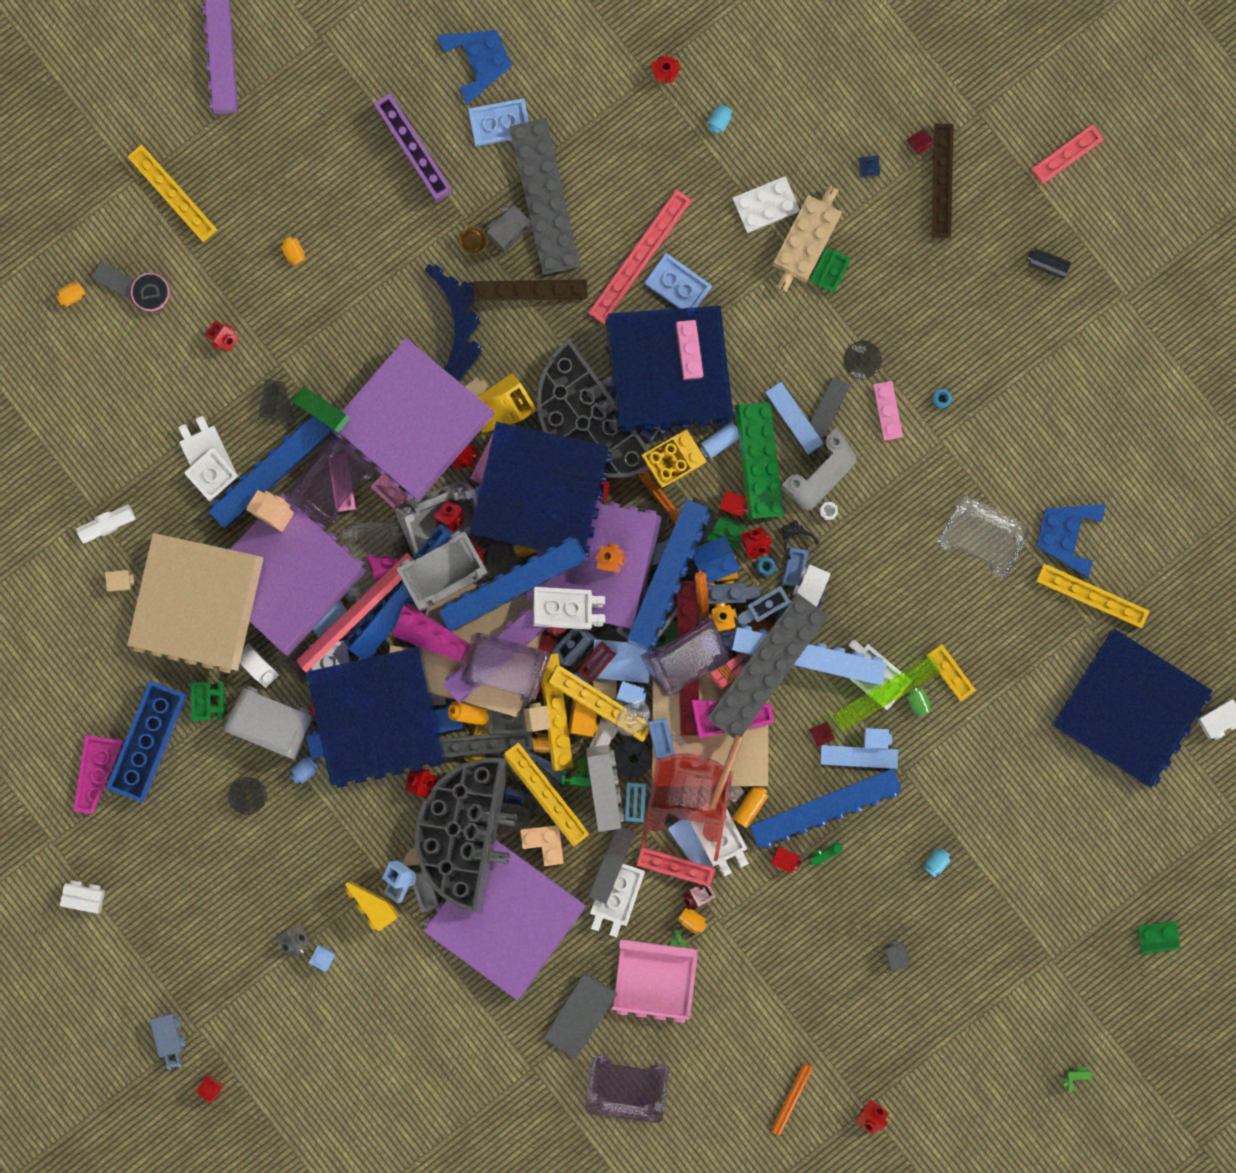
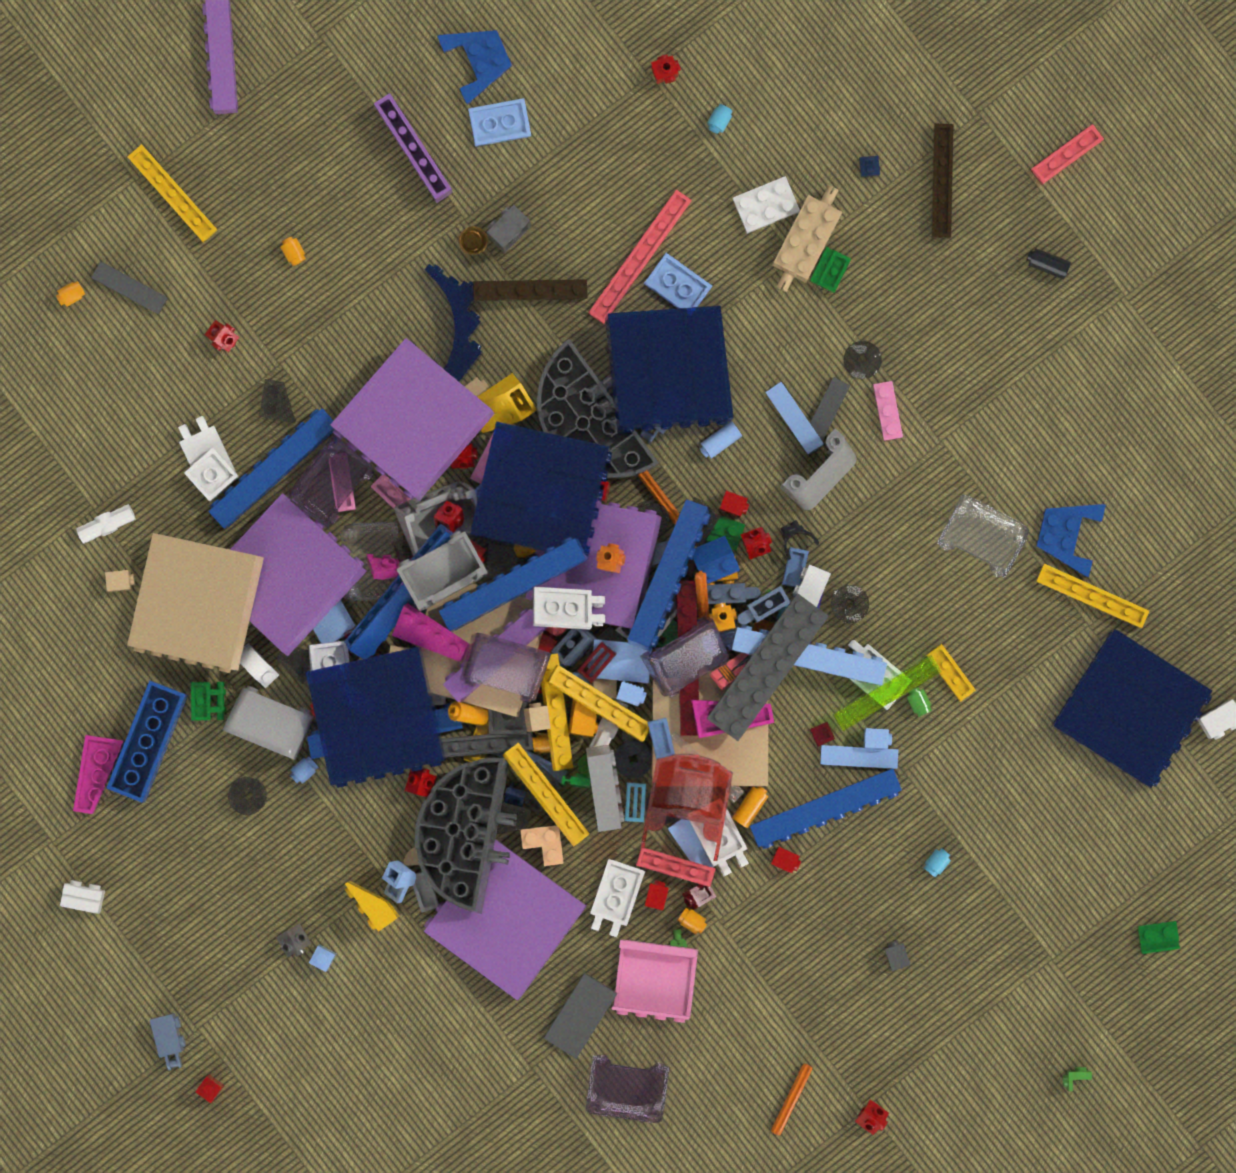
black tile [131,273,170,311] -> none
light nougat brick [246,490,294,532] -> none
green tile [292,386,350,433] -> none
coral tile [296,553,414,672] -> none
dark grey plate [509,118,580,276] -> none
dark grey tile [588,827,635,904] -> none
clear dish [616,701,650,736] -> none
yellow slope [641,429,707,488] -> none
bright pink plate [676,320,703,380] -> none
nougat bar [708,735,743,809] -> none
green plate [735,403,784,519] -> none
dark azure plate [757,557,776,576] -> none
green plate [808,842,843,866] -> none
white tile [819,502,838,520] -> none
dark red tile [907,129,934,155] -> none
dark azure plate [933,389,952,408] -> none
none -> red brick [644,880,669,910]
none -> clear smoke dish [831,585,869,623]

